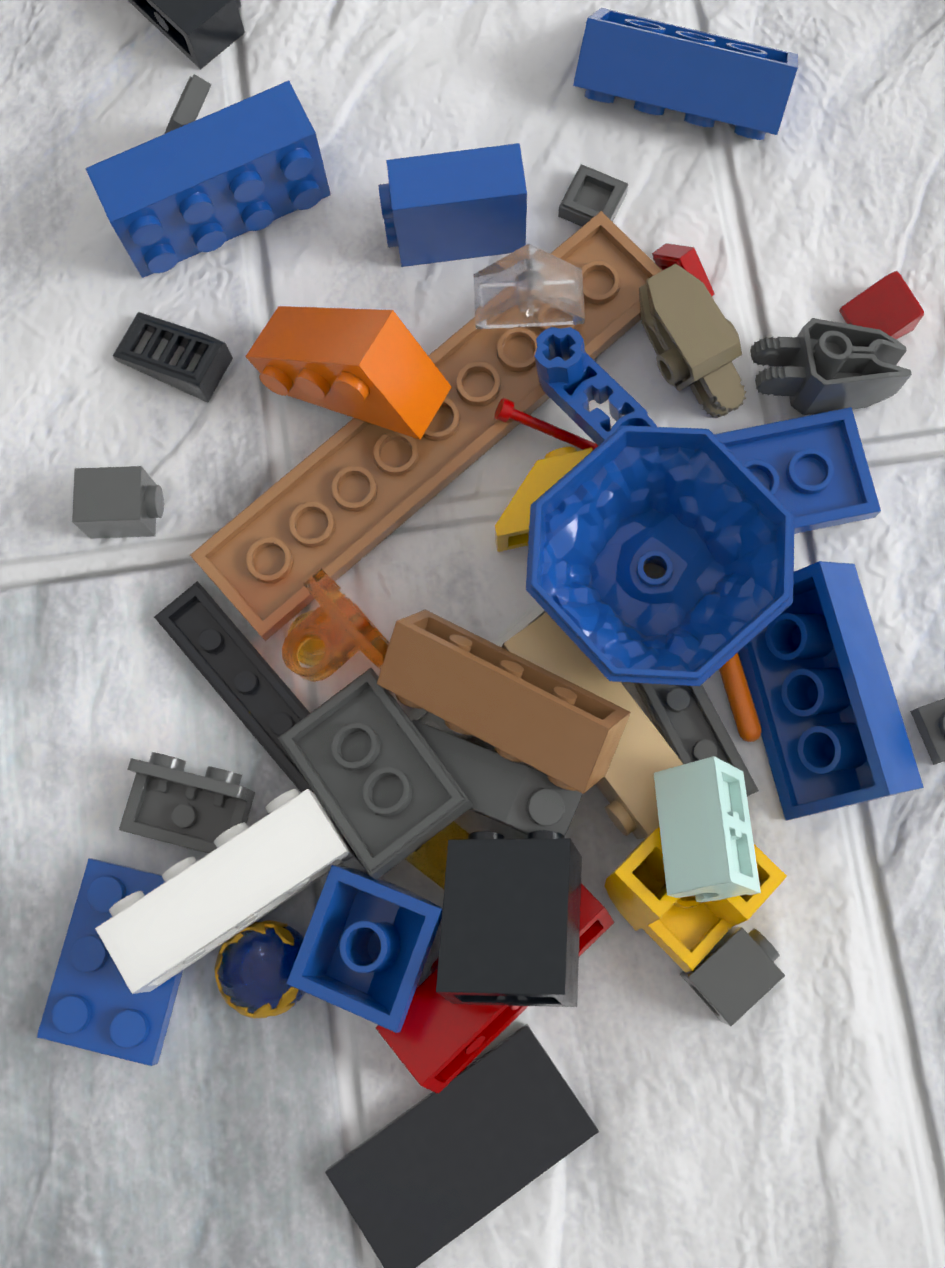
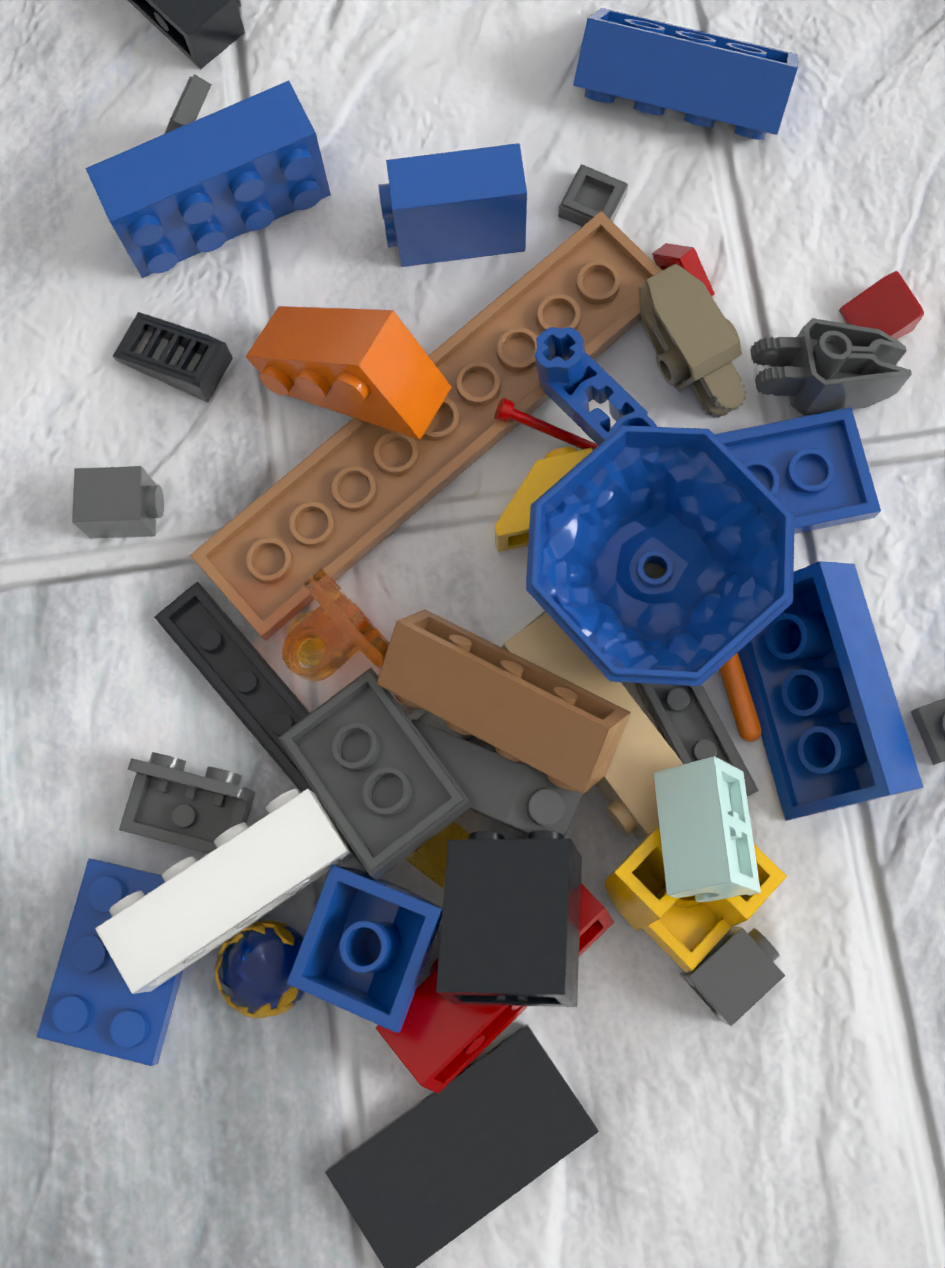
clear slope [473,244,585,329] -> none

